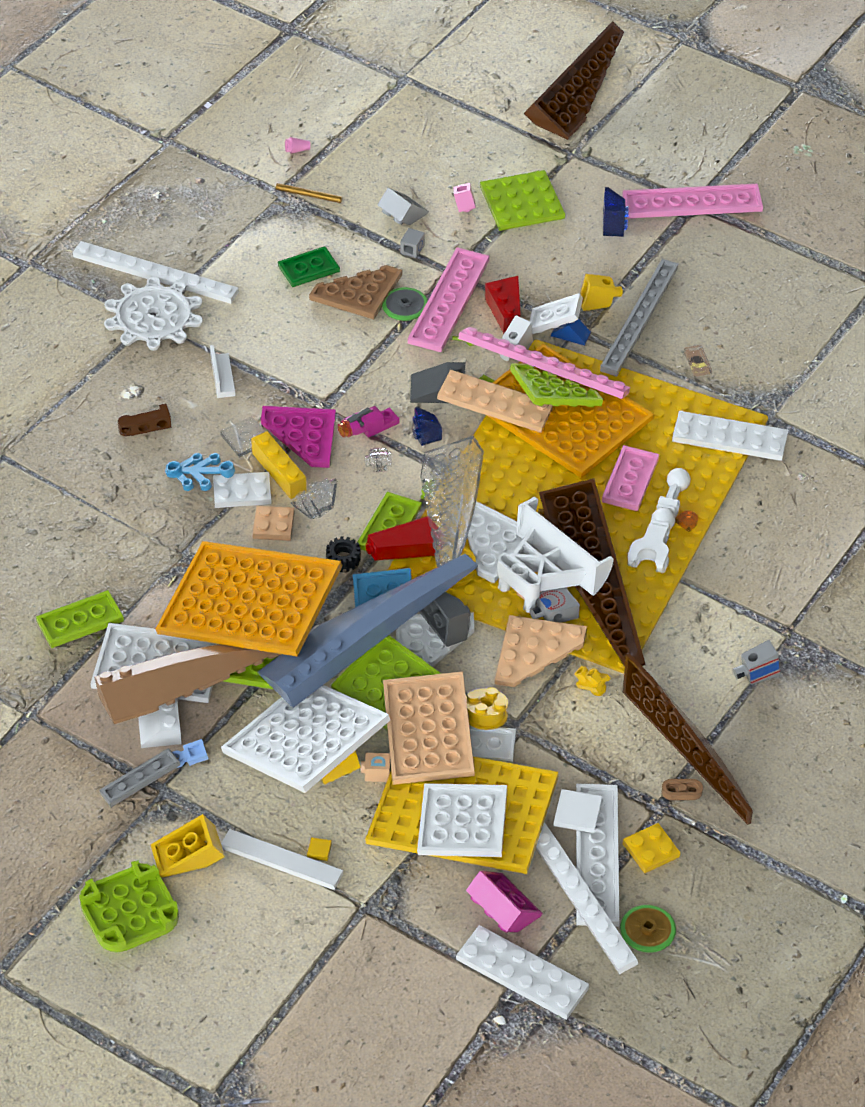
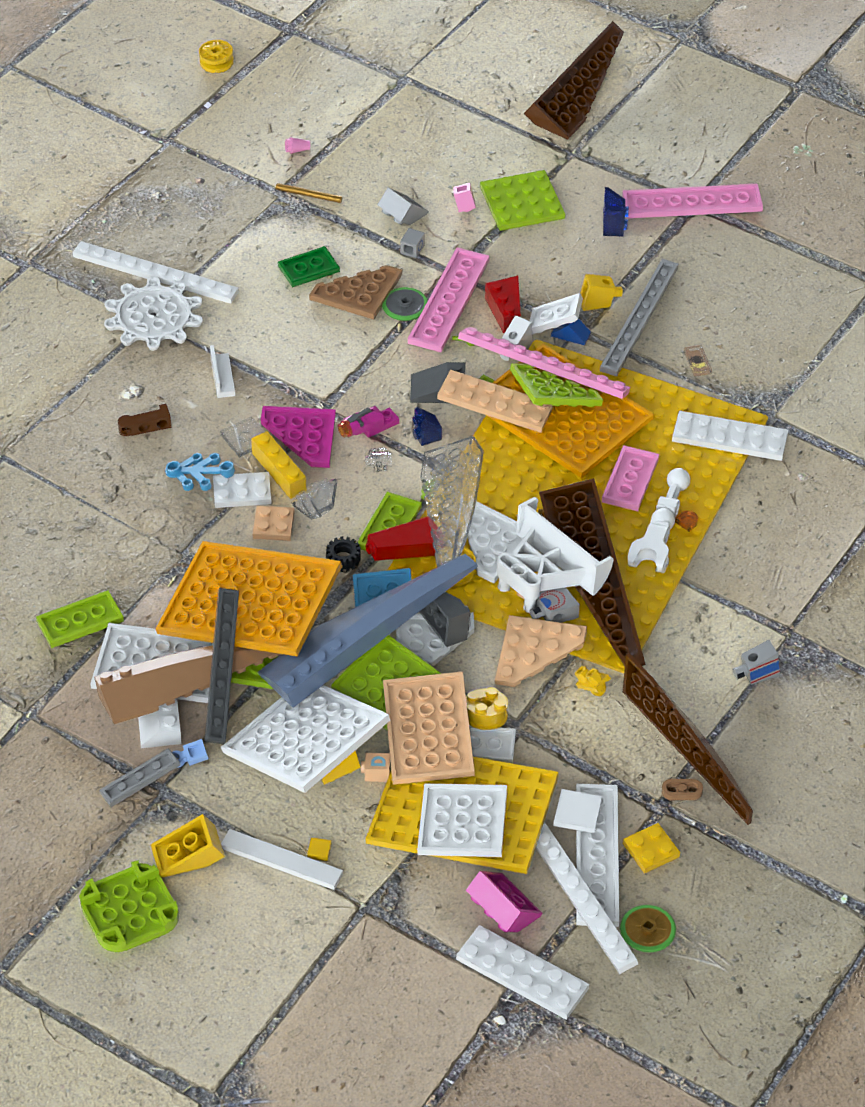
none -> yellow wheel [199,40,234,73]
none -> dark grey tile [204,588,239,745]

